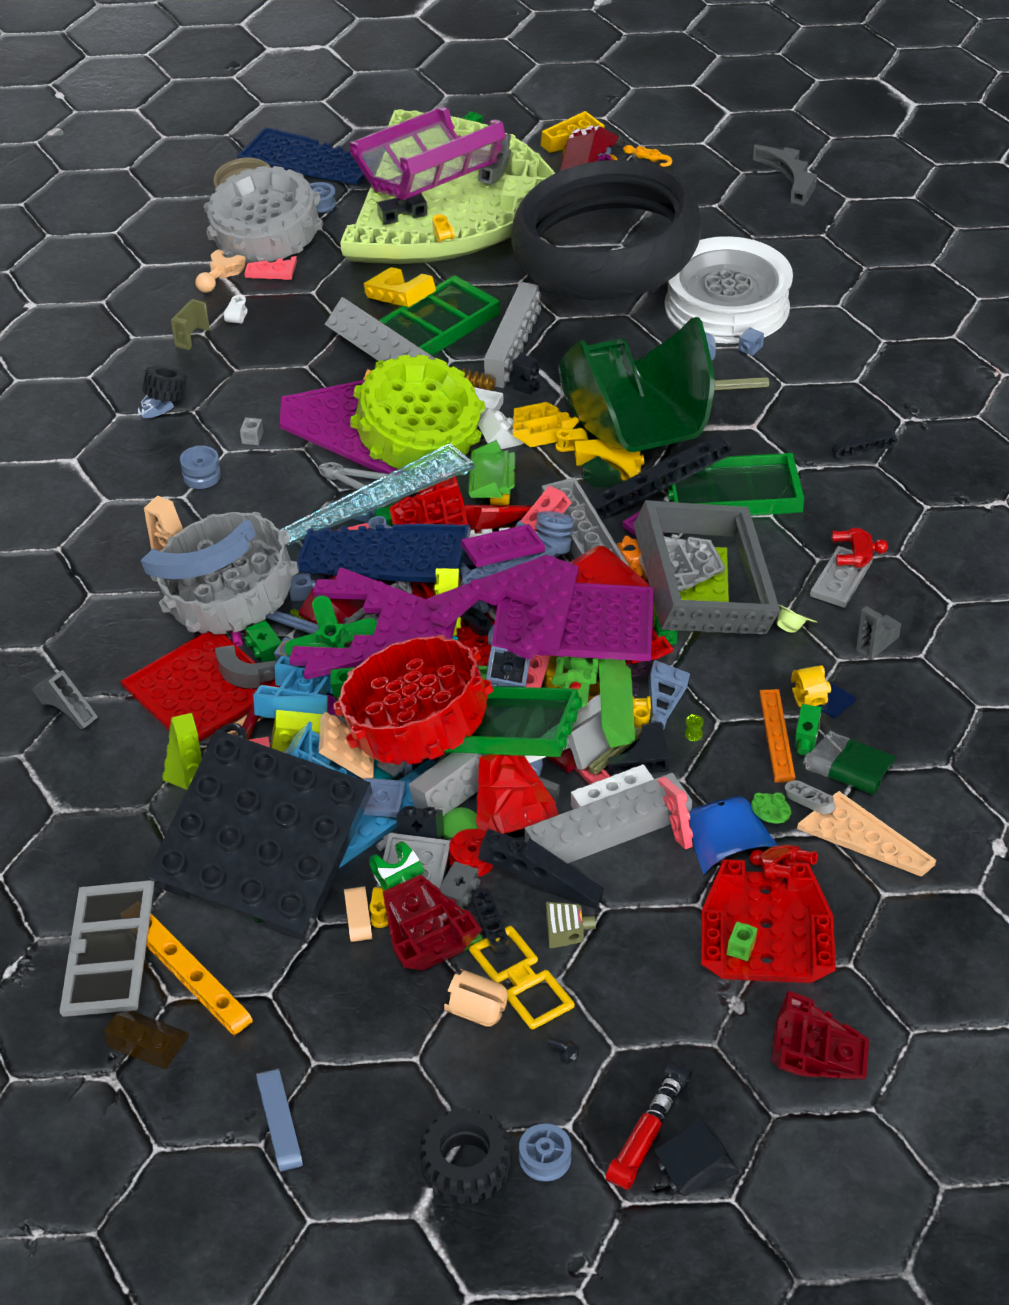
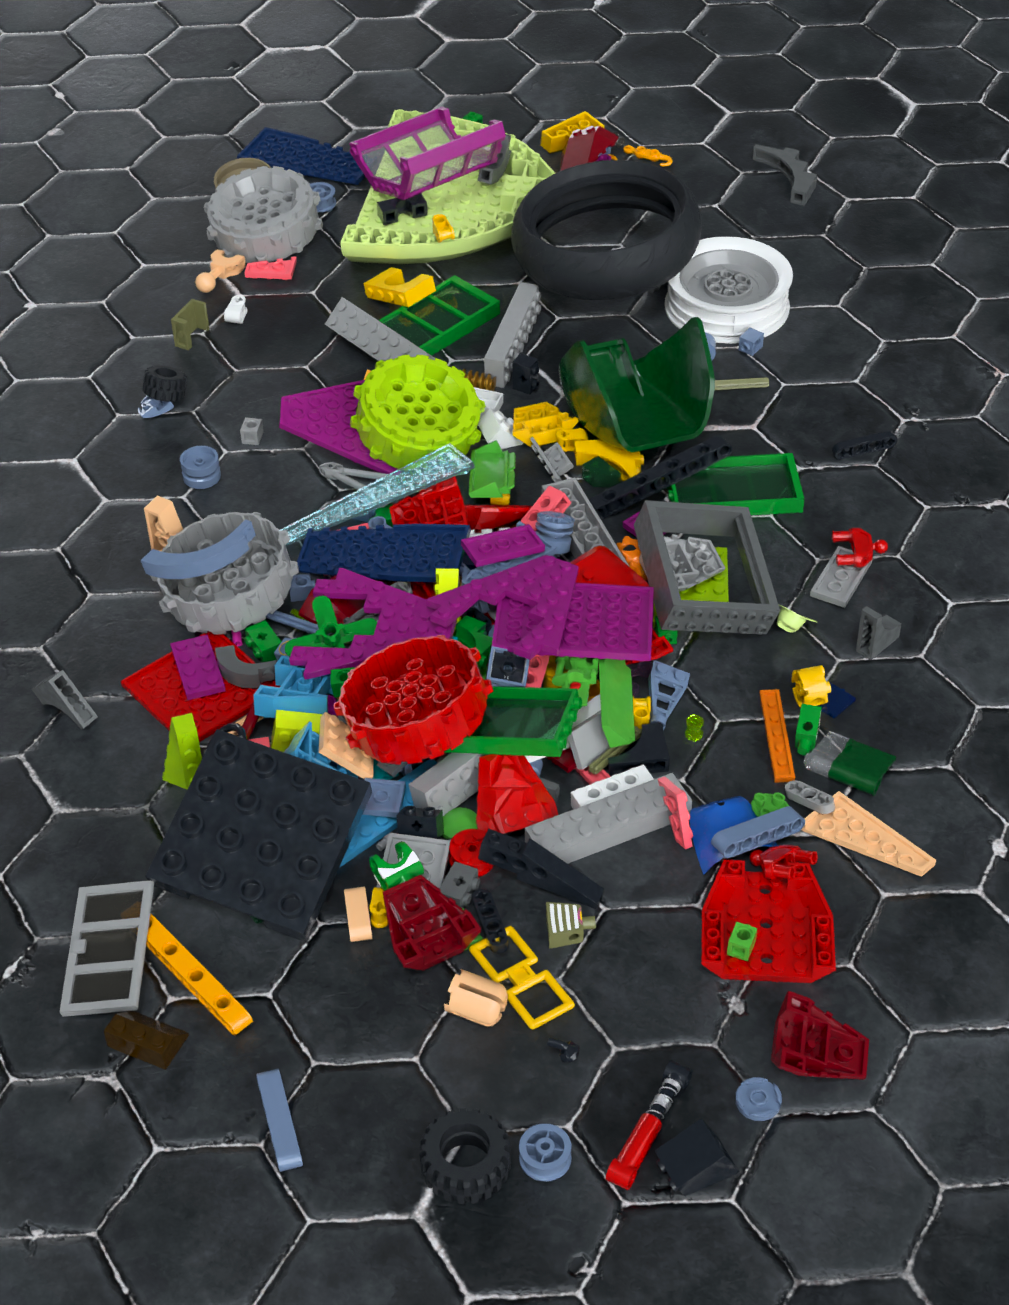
none -> magenta plate [170,635,225,700]
none -> green arch [455,615,493,670]
none -> light grey bracket [530,437,574,482]
none -> sand blue beam [711,806,805,858]
none -> sand blue tile [735,1077,782,1121]

